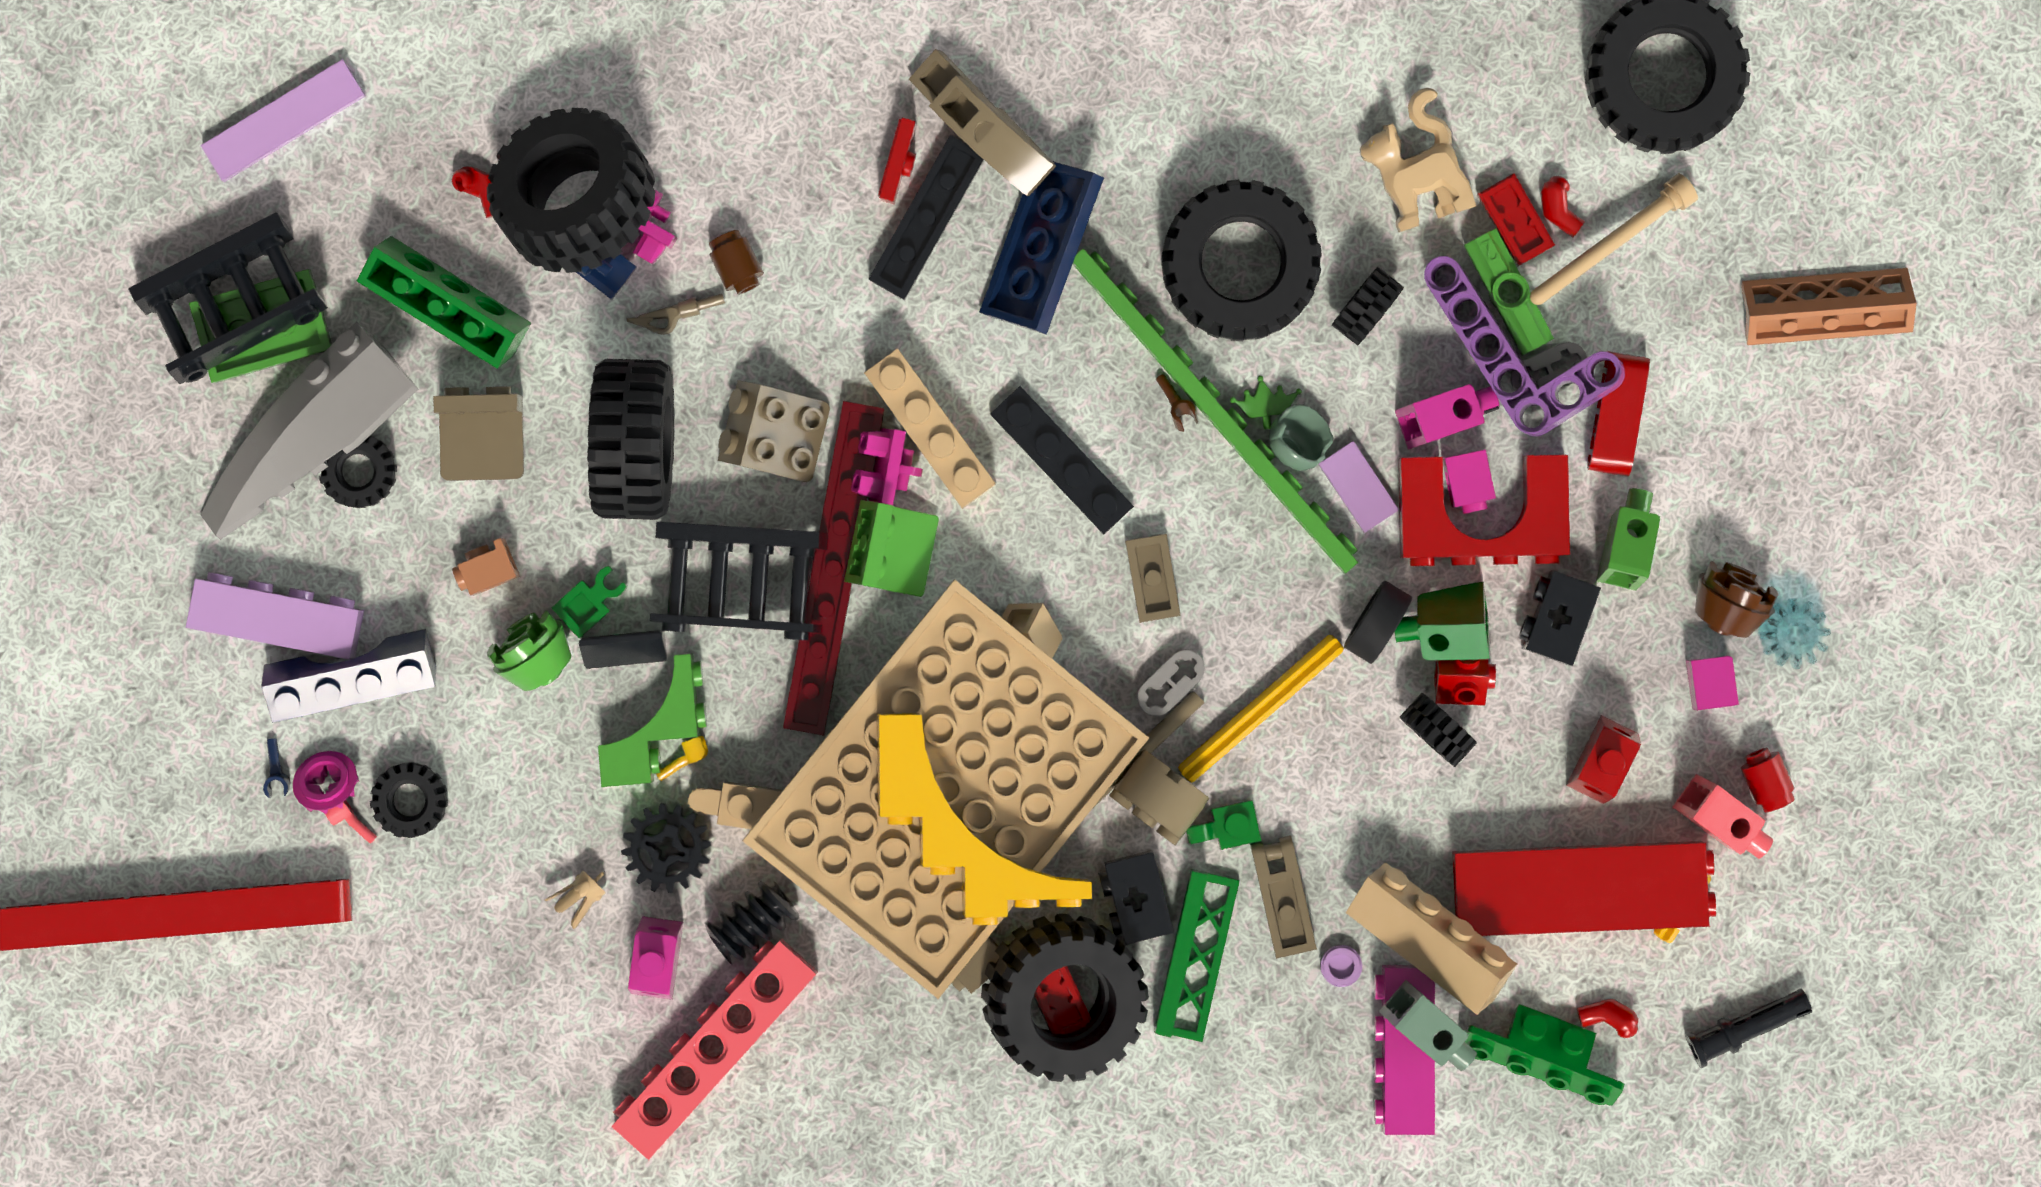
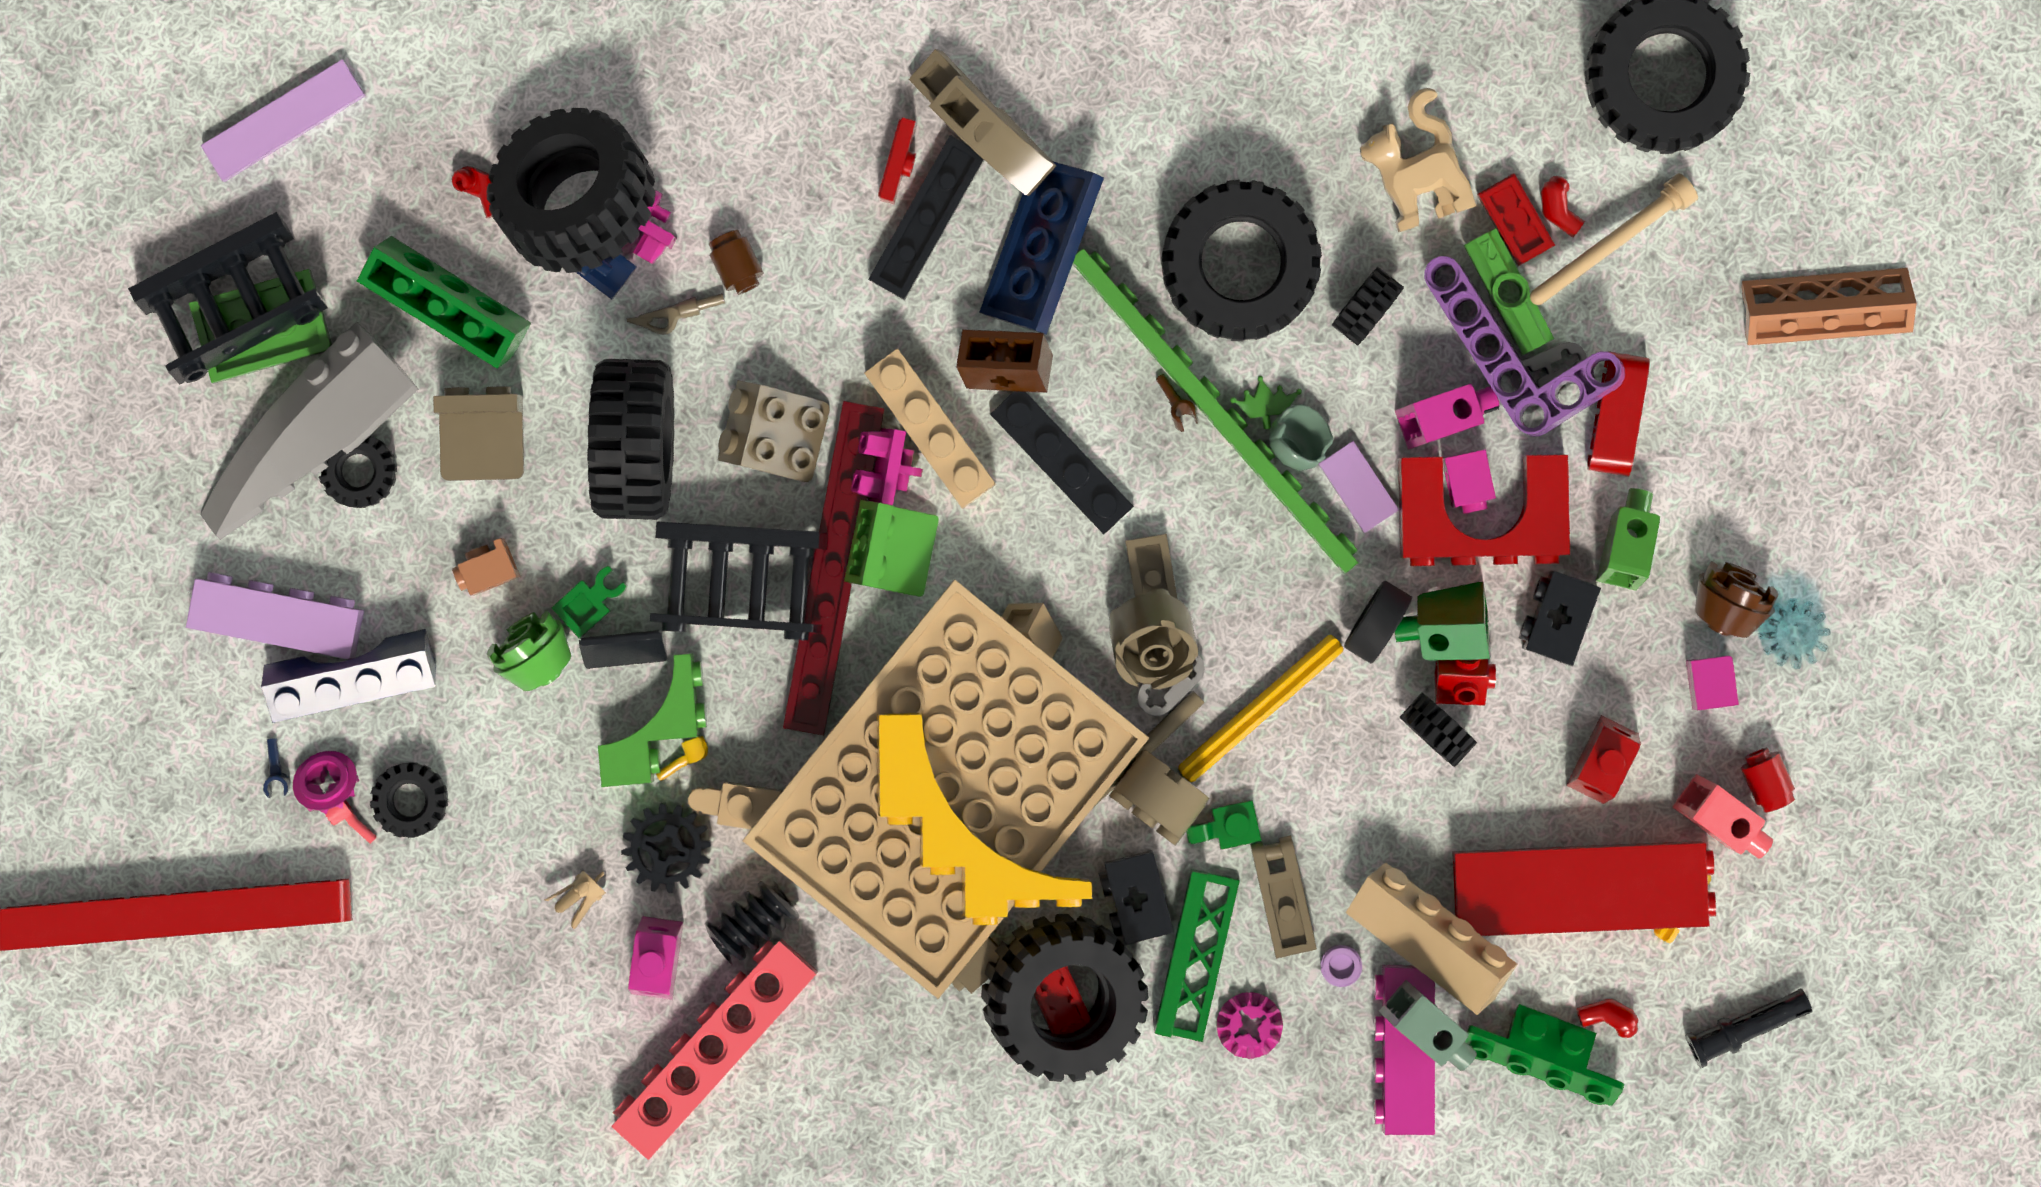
none -> reddish brown brick [956,329,1053,393]
none -> dark tan brick [1109,589,1198,689]
none -> dark pink gear [1216,992,1283,1059]

